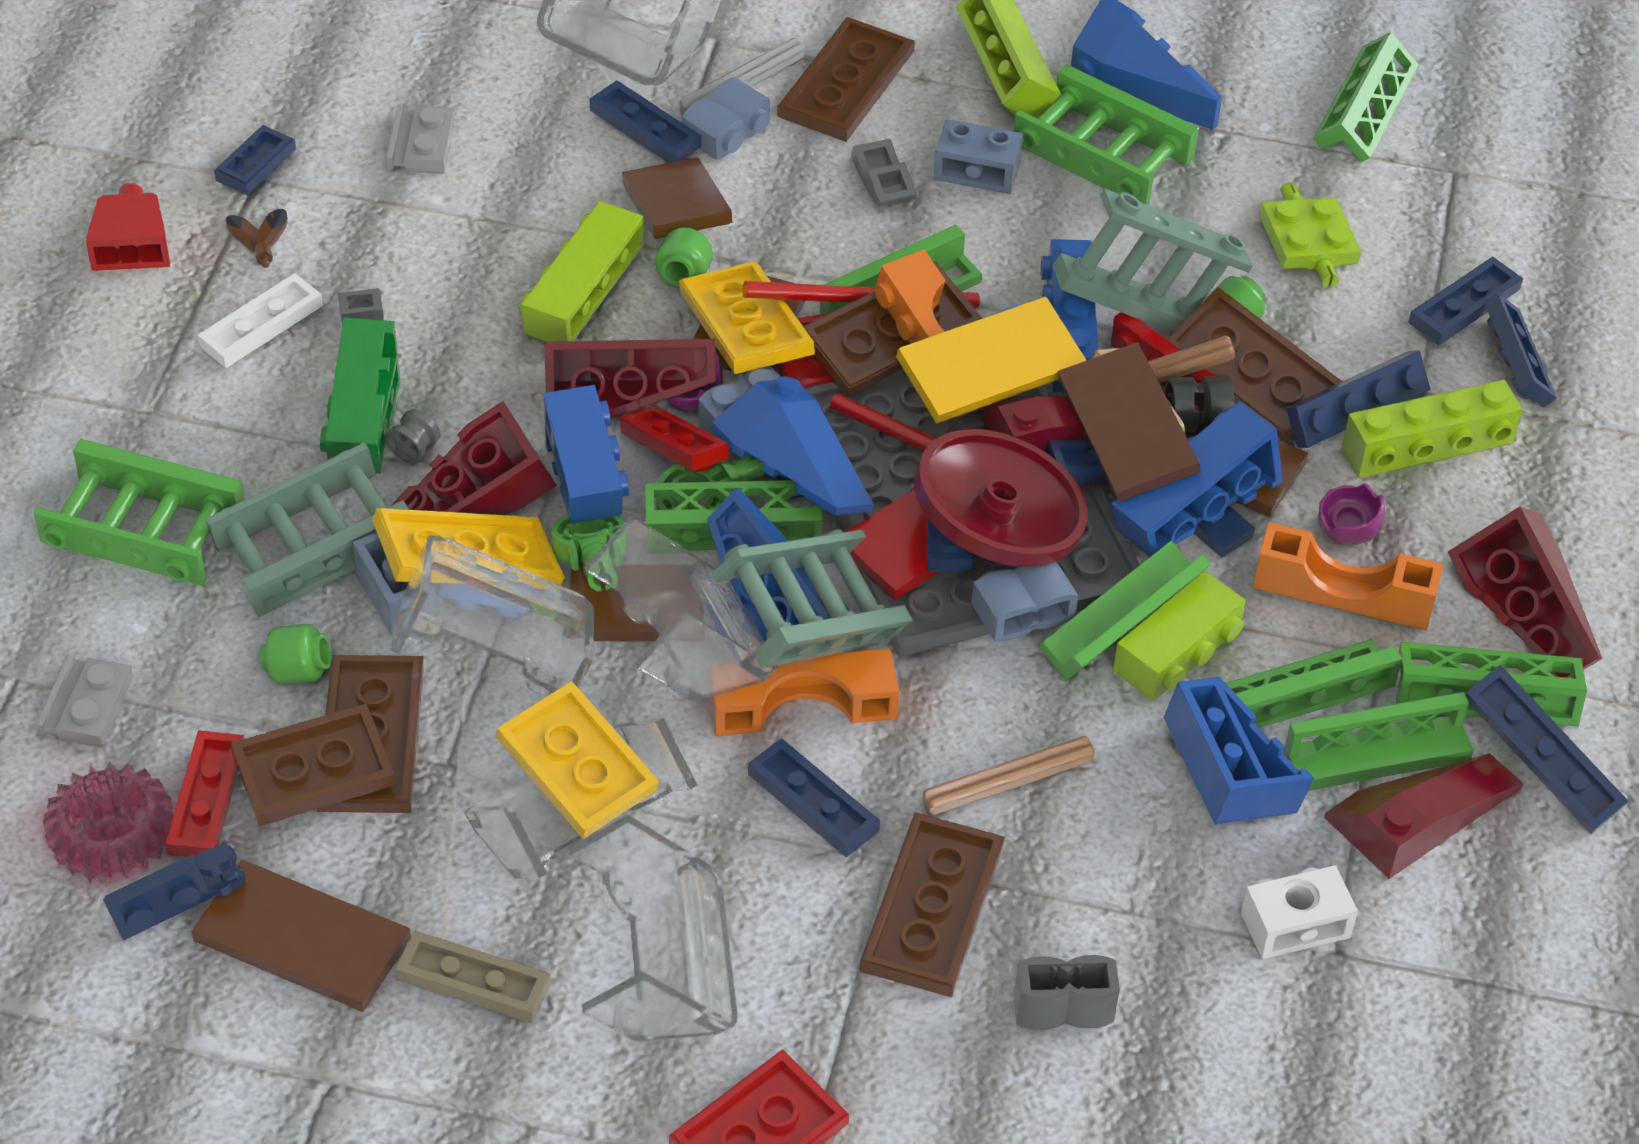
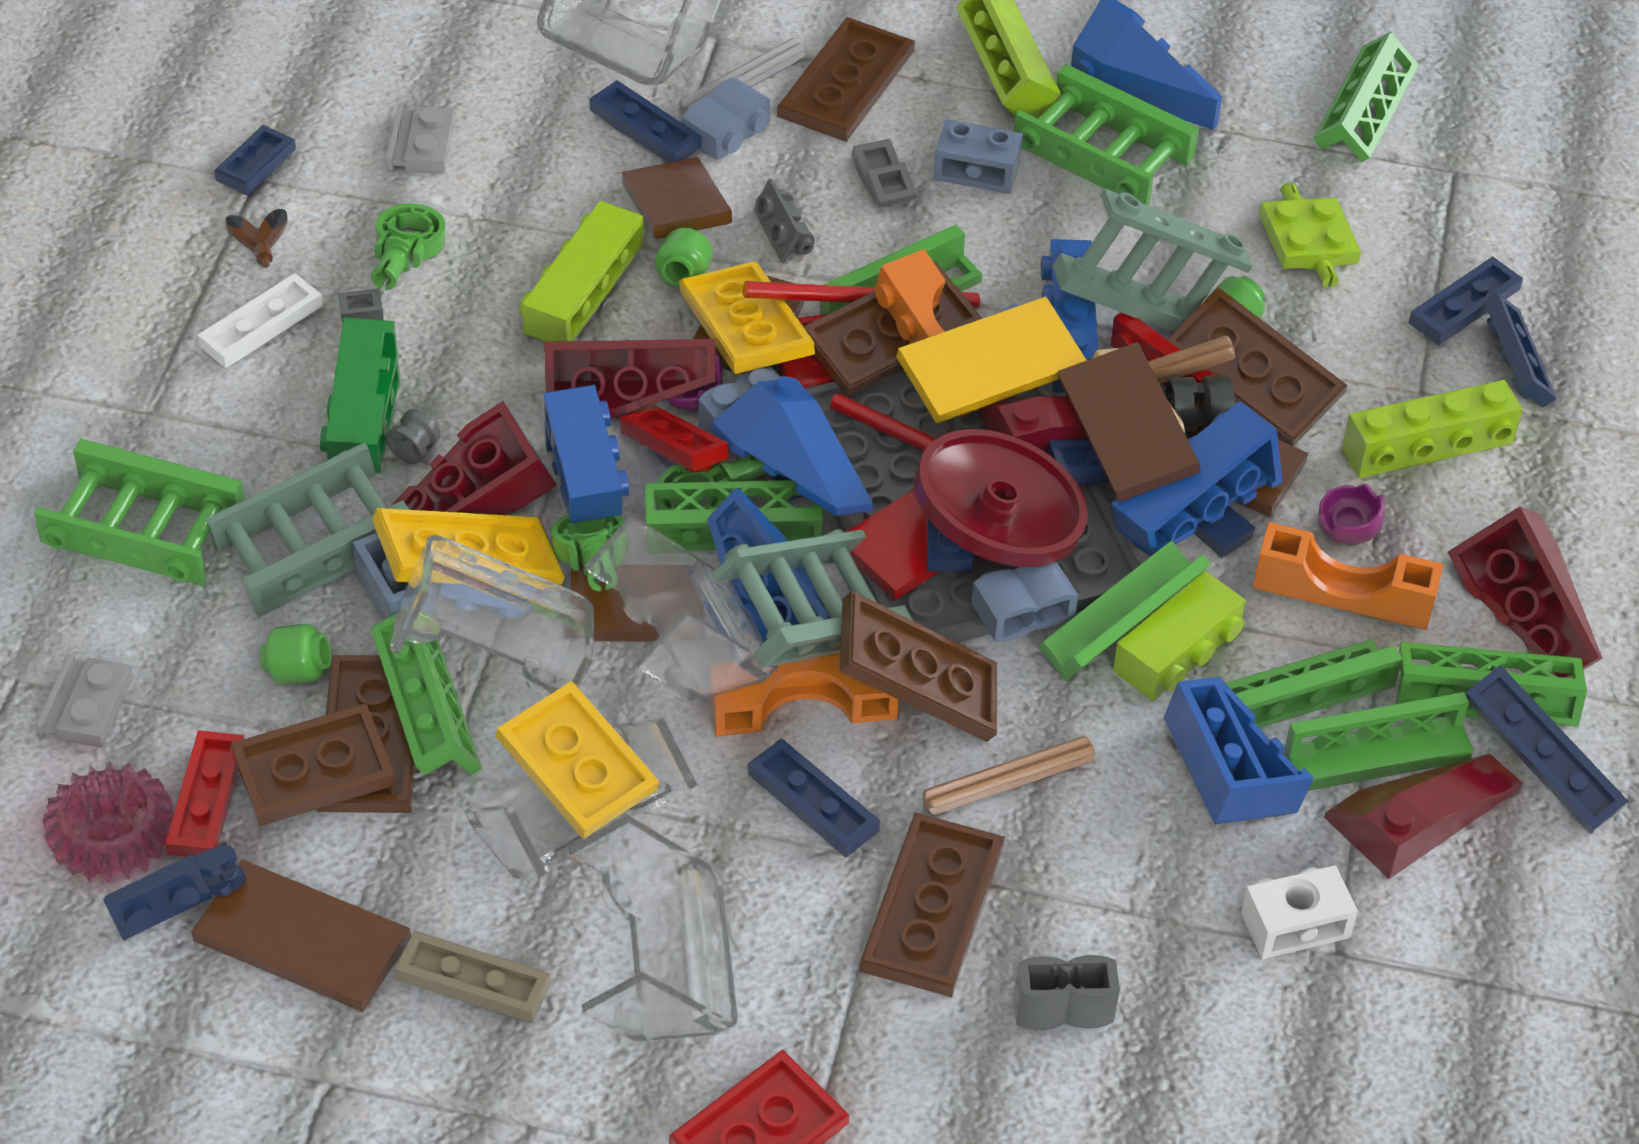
red torso [86,183,171,271] -> none
dark blue plate [1286,350,1431,448] -> none
none -> bright green pin [371,204,446,290]
none -> bright green fence [371,606,482,775]
none -> dark grey hinge [754,179,815,262]
none -> reddish brown tile [840,591,997,742]

